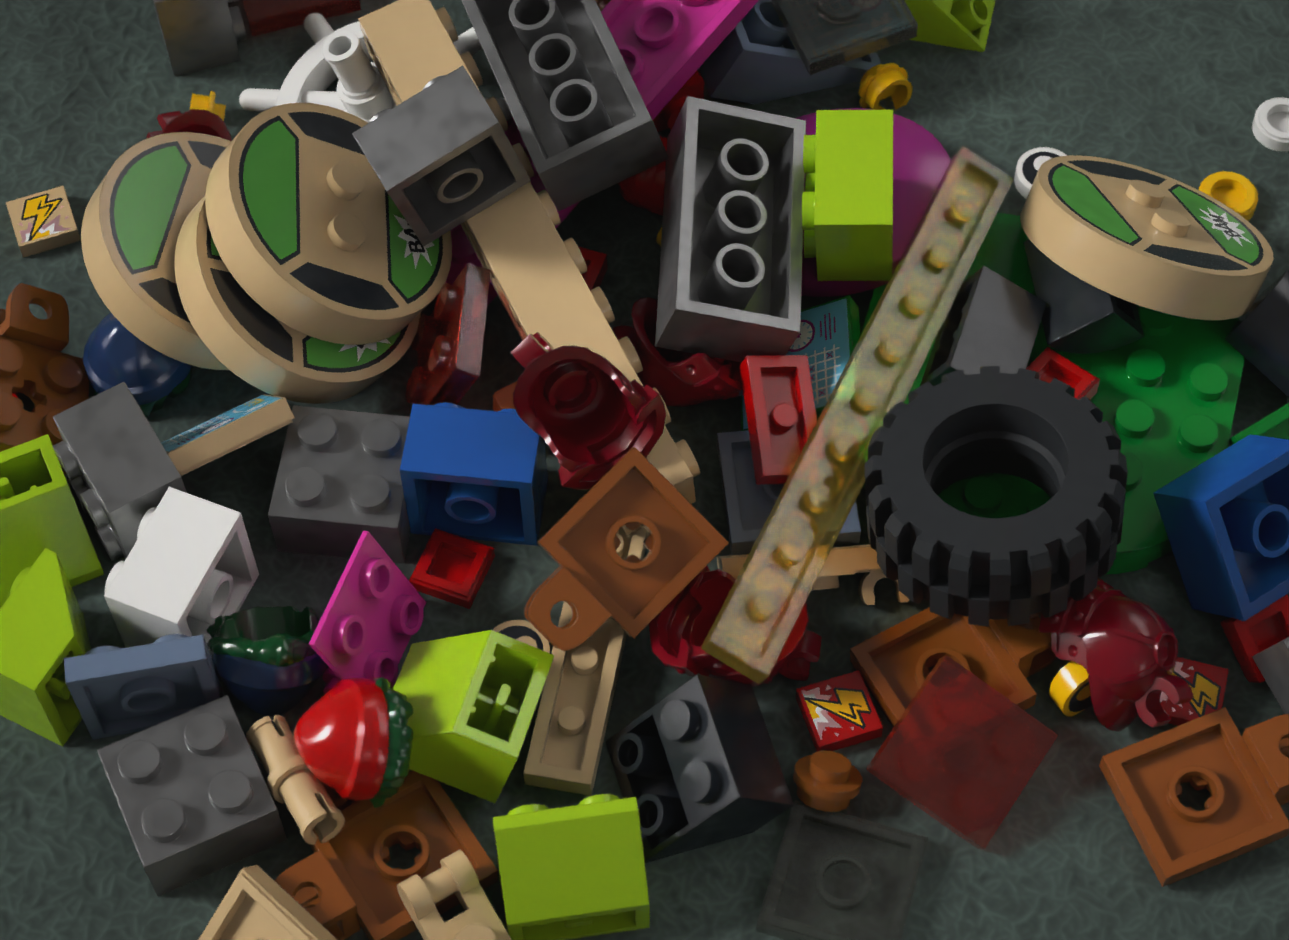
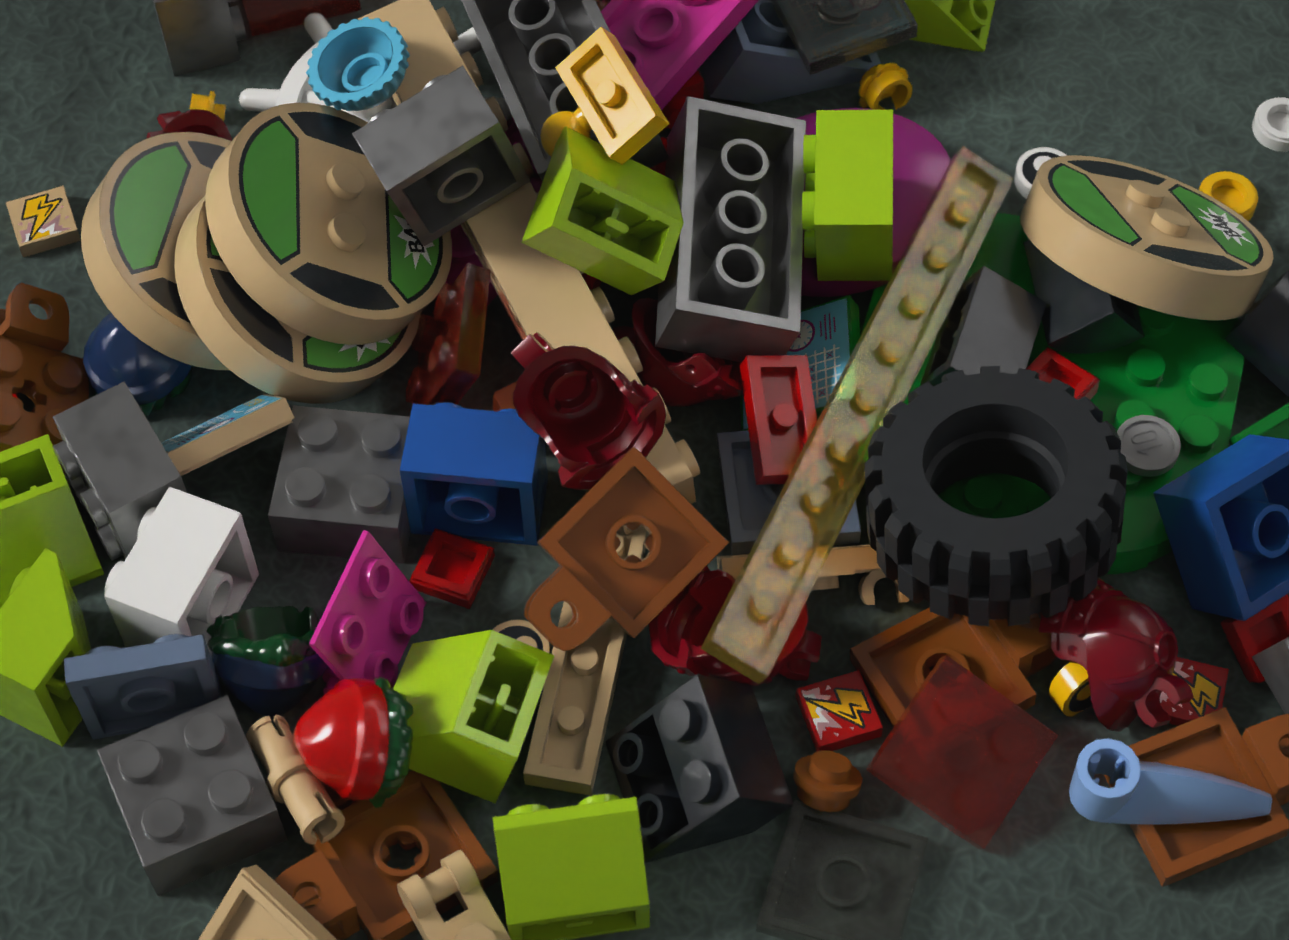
none -> medium azure hat [306,17,410,111]
none -> lime slope [521,127,684,295]
none -> yellow plate [540,27,669,165]
none -> light blue piece [1069,738,1272,824]
none -> light grey piece [1117,415,1181,477]

